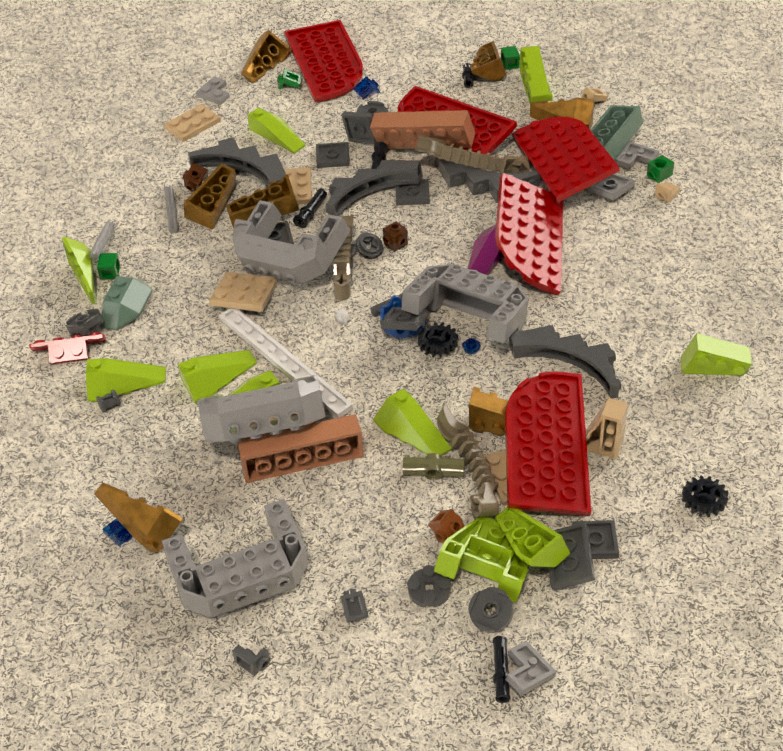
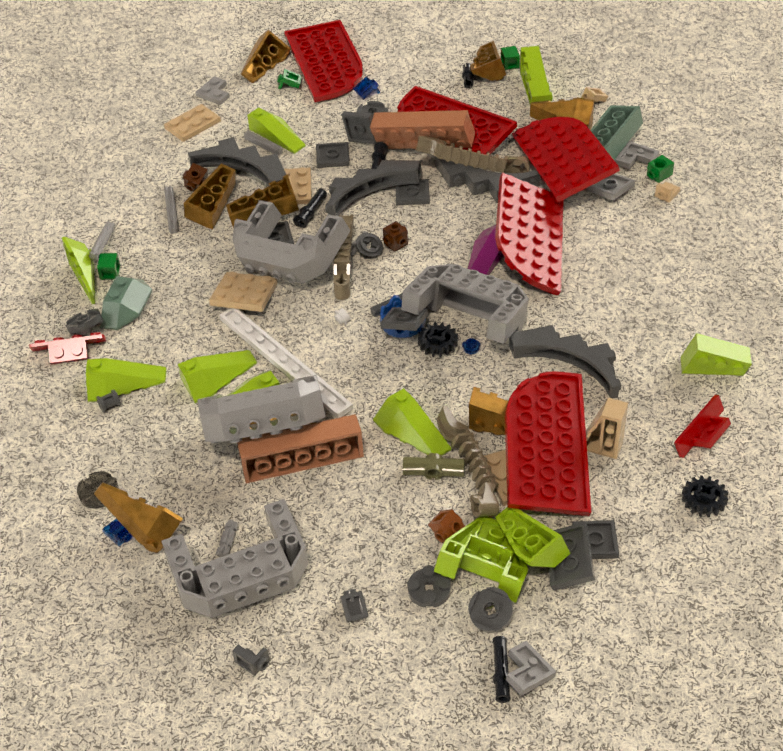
none -> clear smoke plate [77,471,119,509]
none -> light grey axle [216,520,238,557]
none -> light grey axle [244,130,283,156]
none -> red bracket [674,395,731,458]

